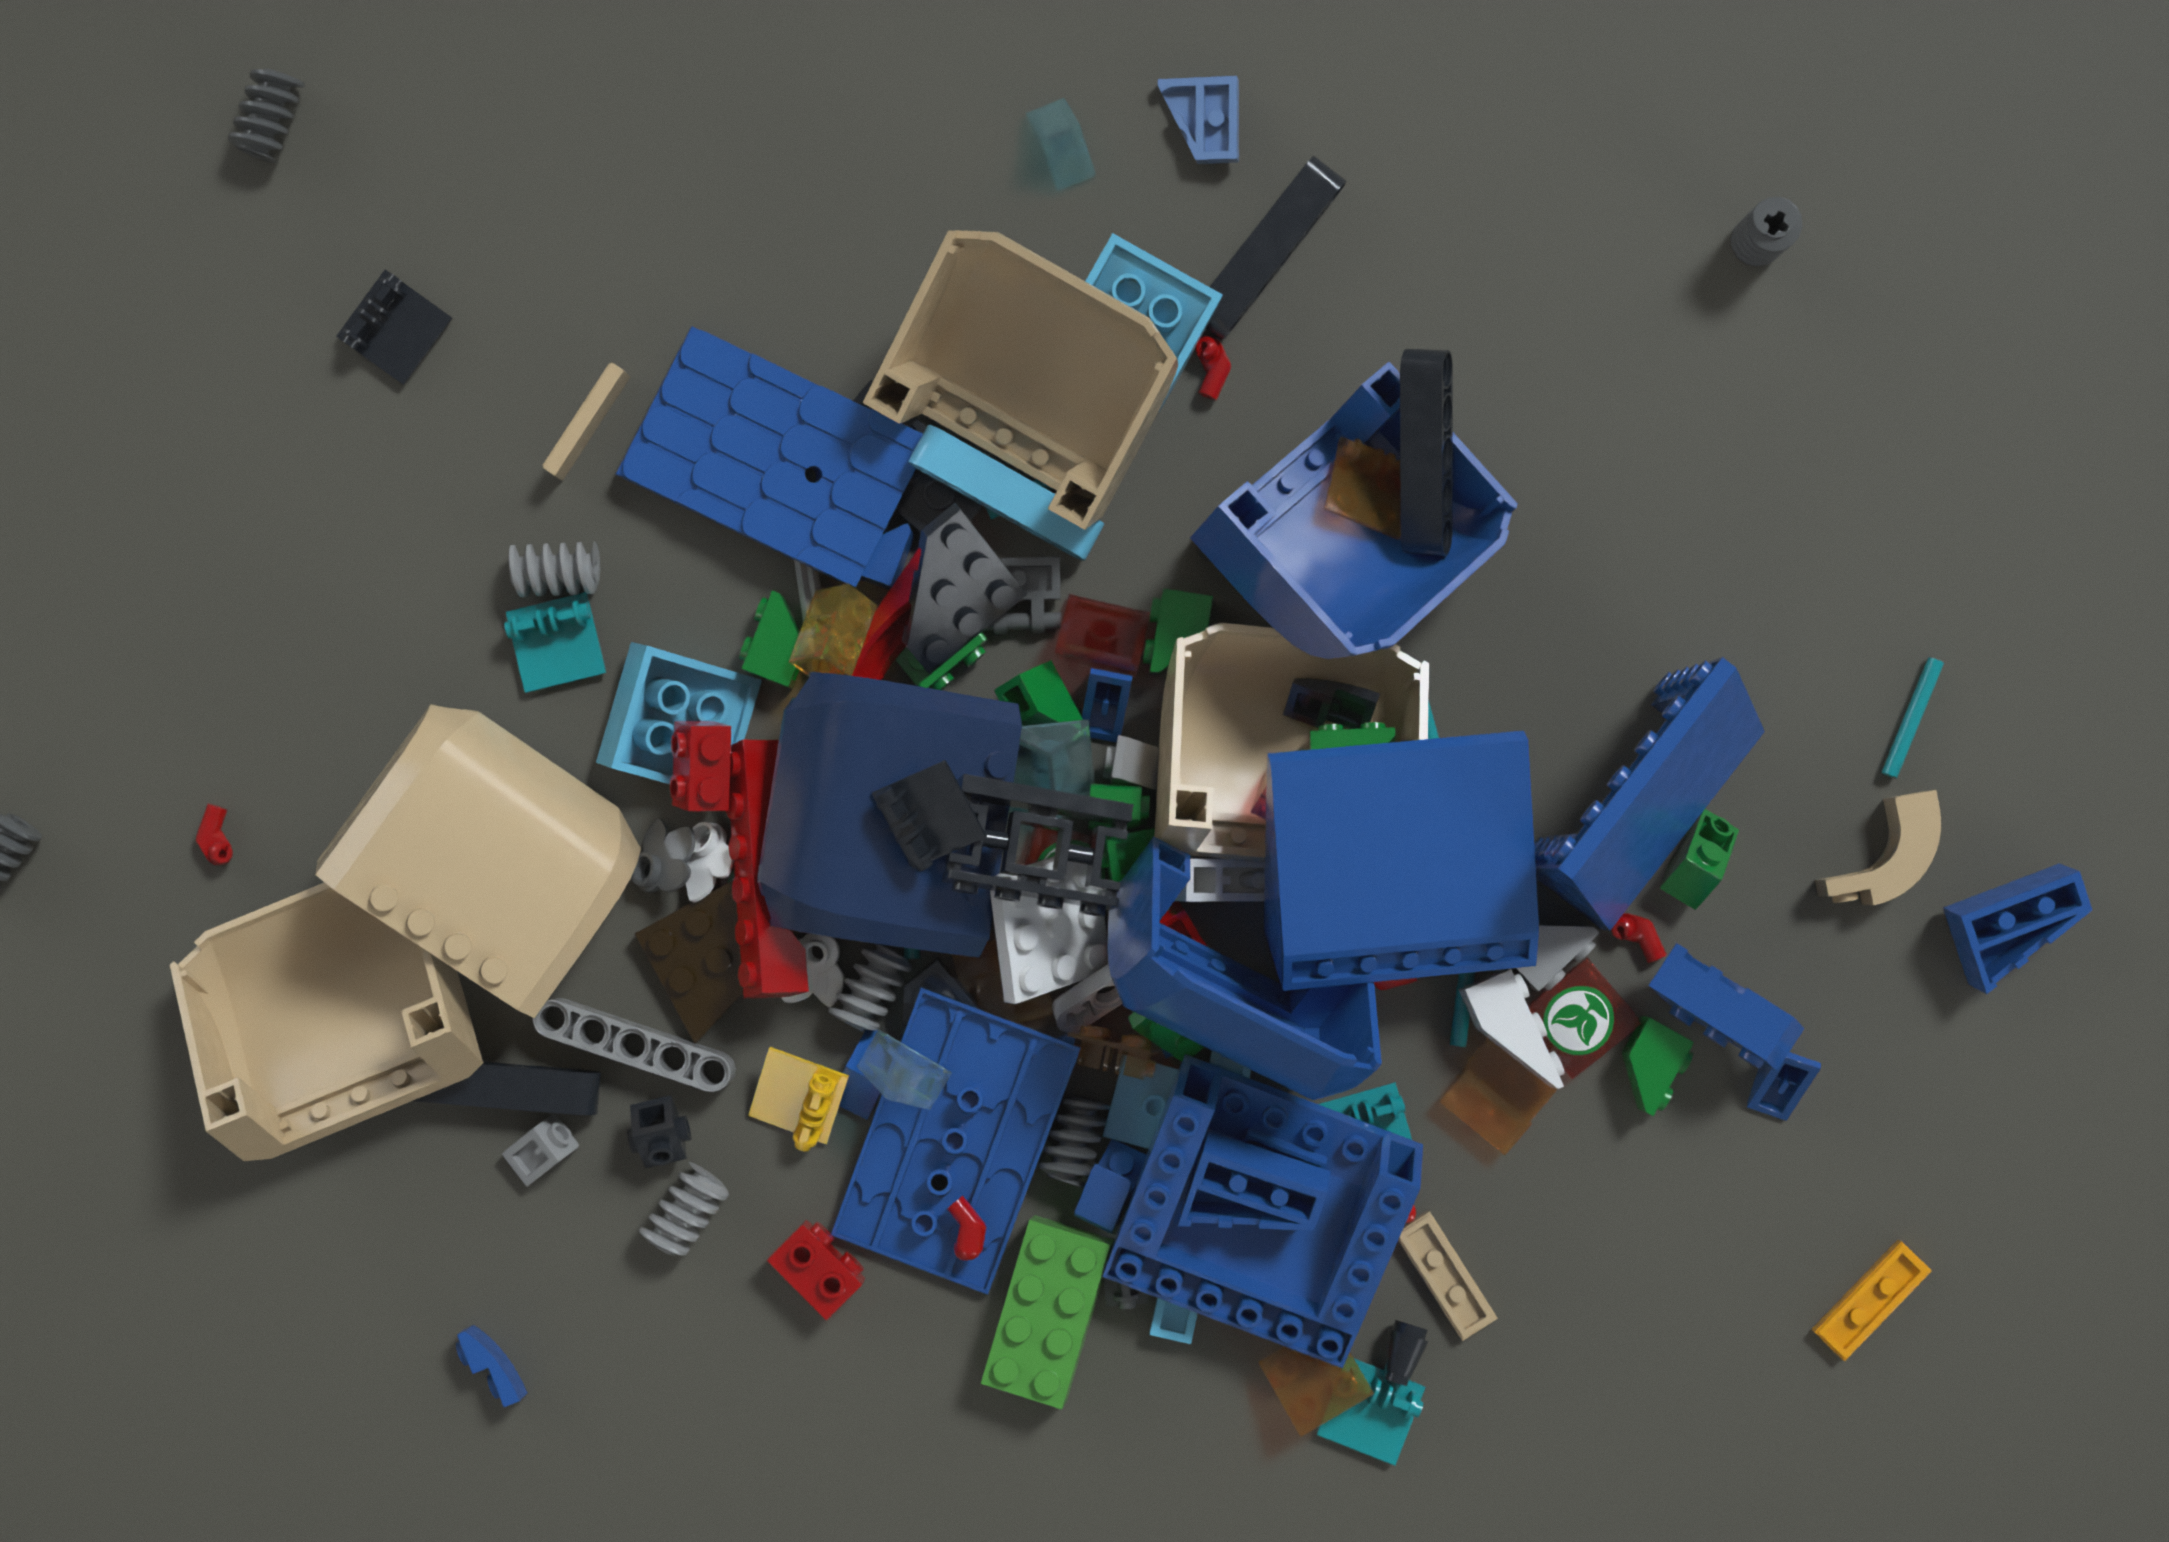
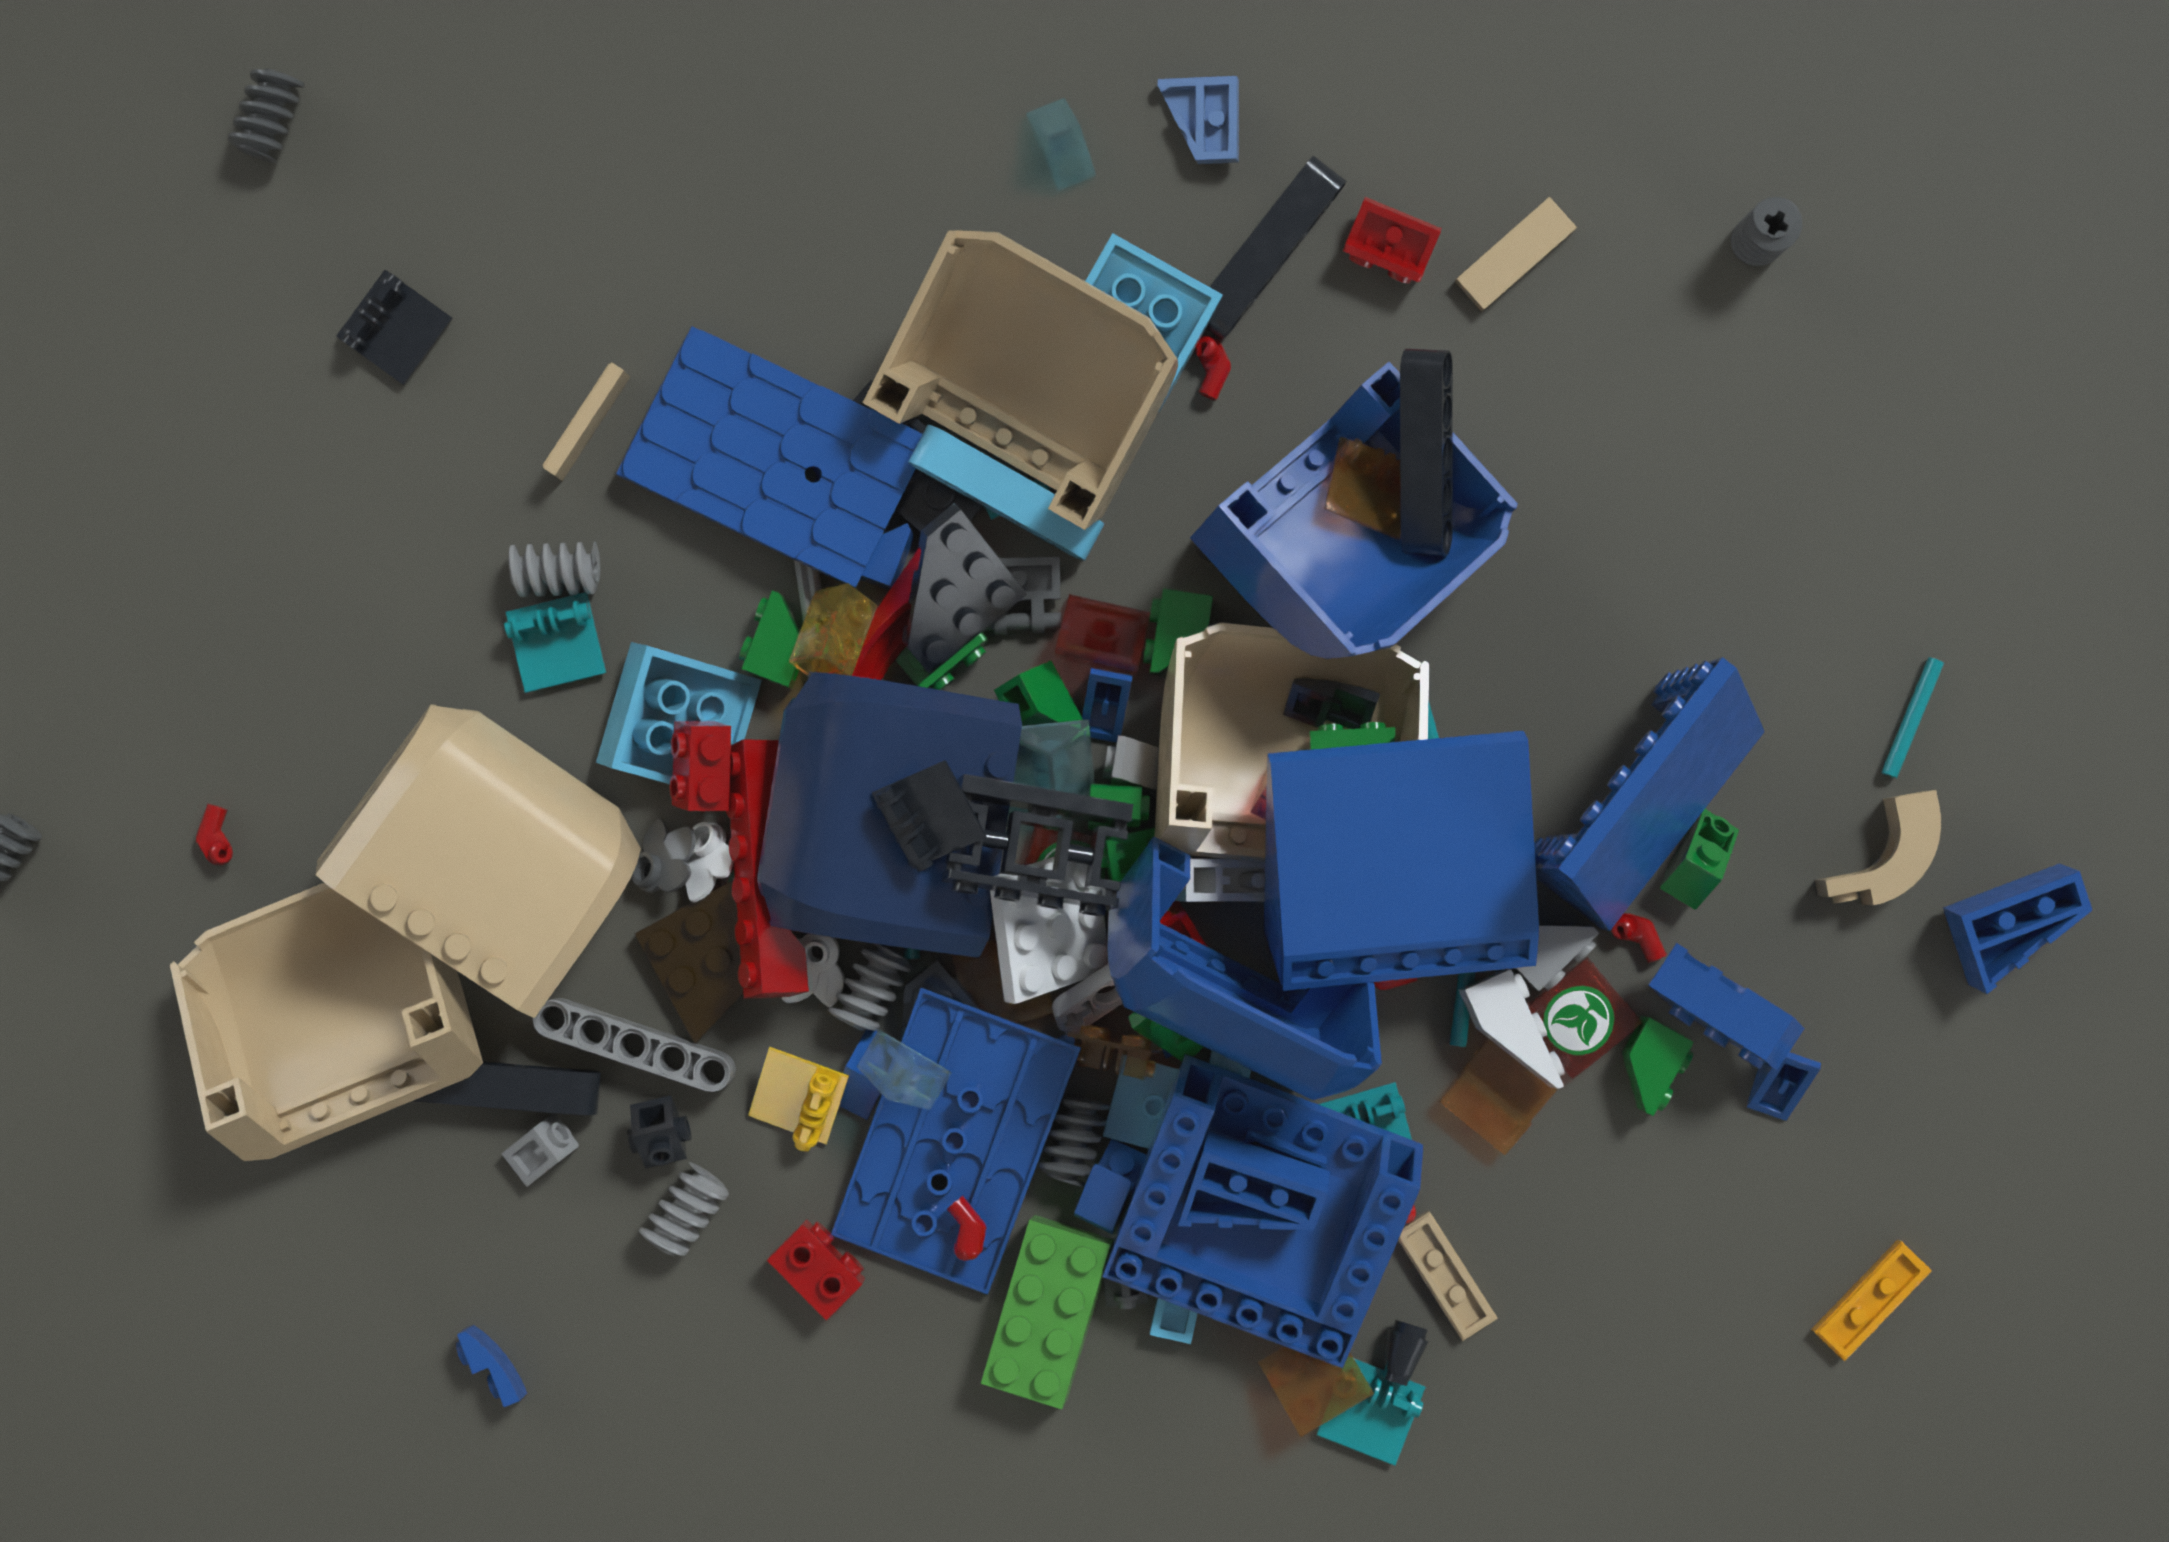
none -> red bracket [1343,197,1442,284]
none -> tan tile [1455,197,1577,312]

